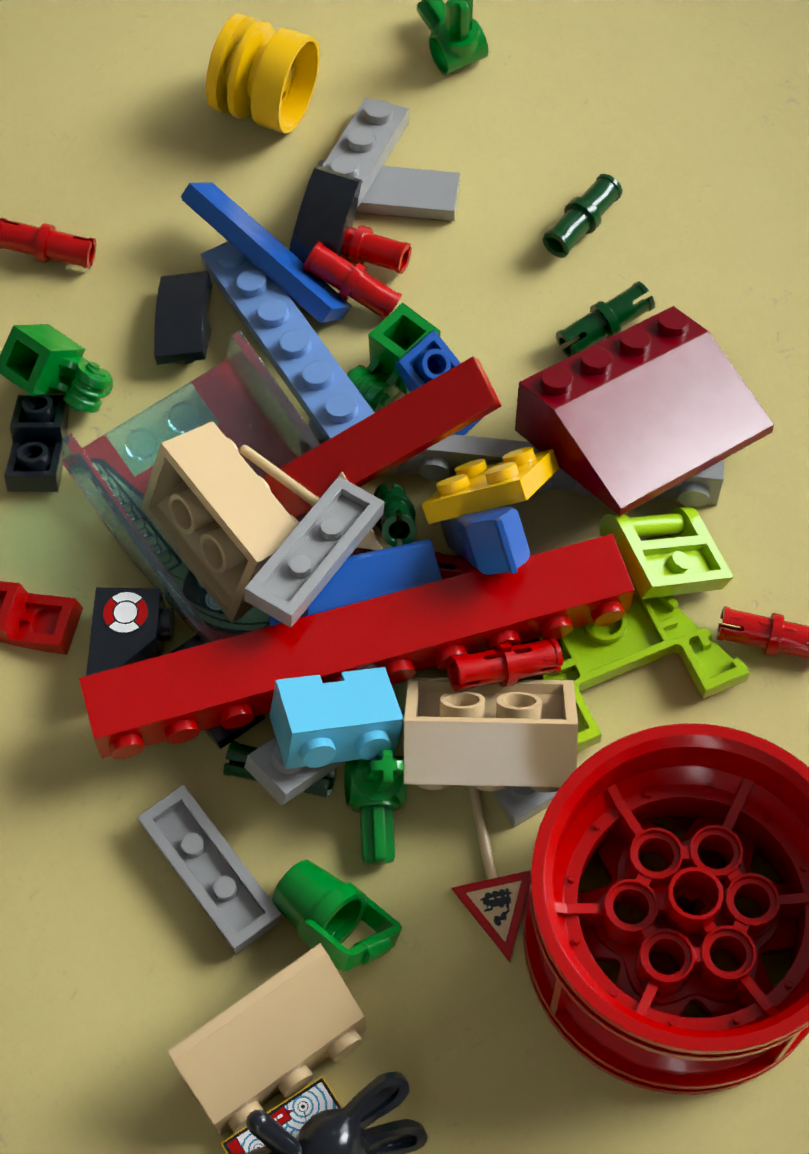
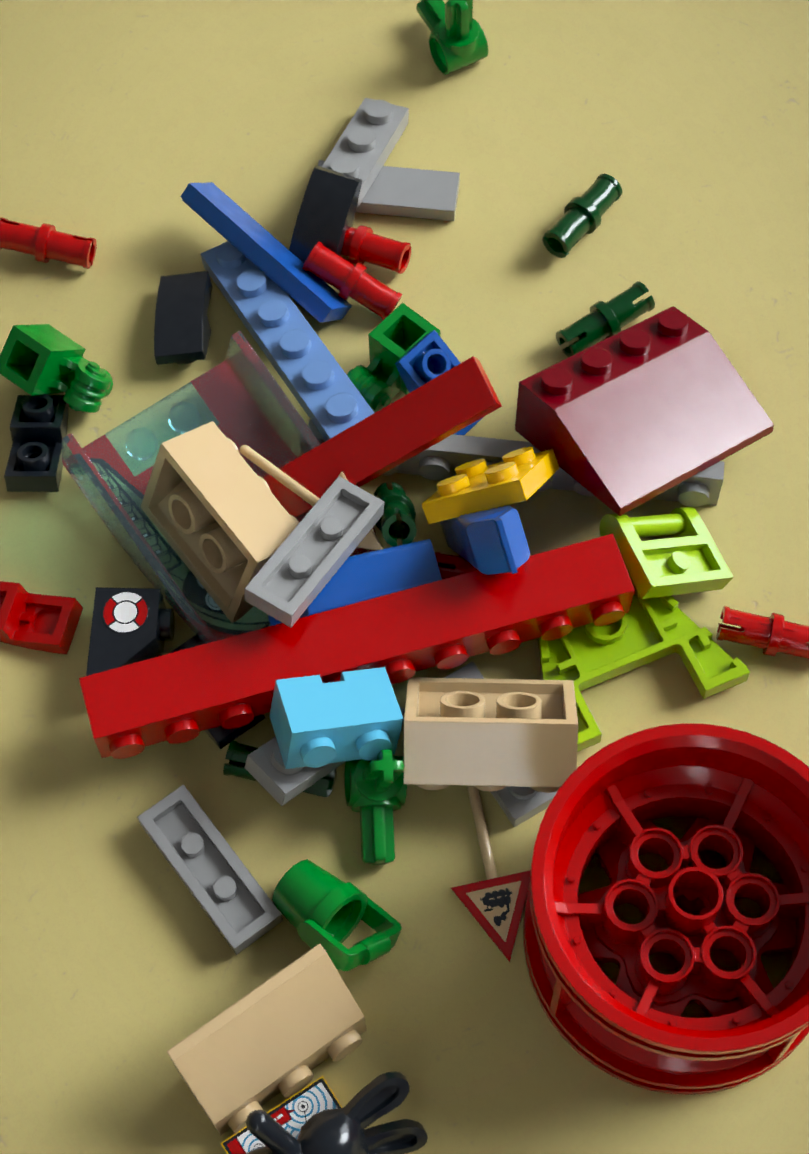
yellow wheel [205,14,320,134] -> none
red pin [447,637,563,692] -> none

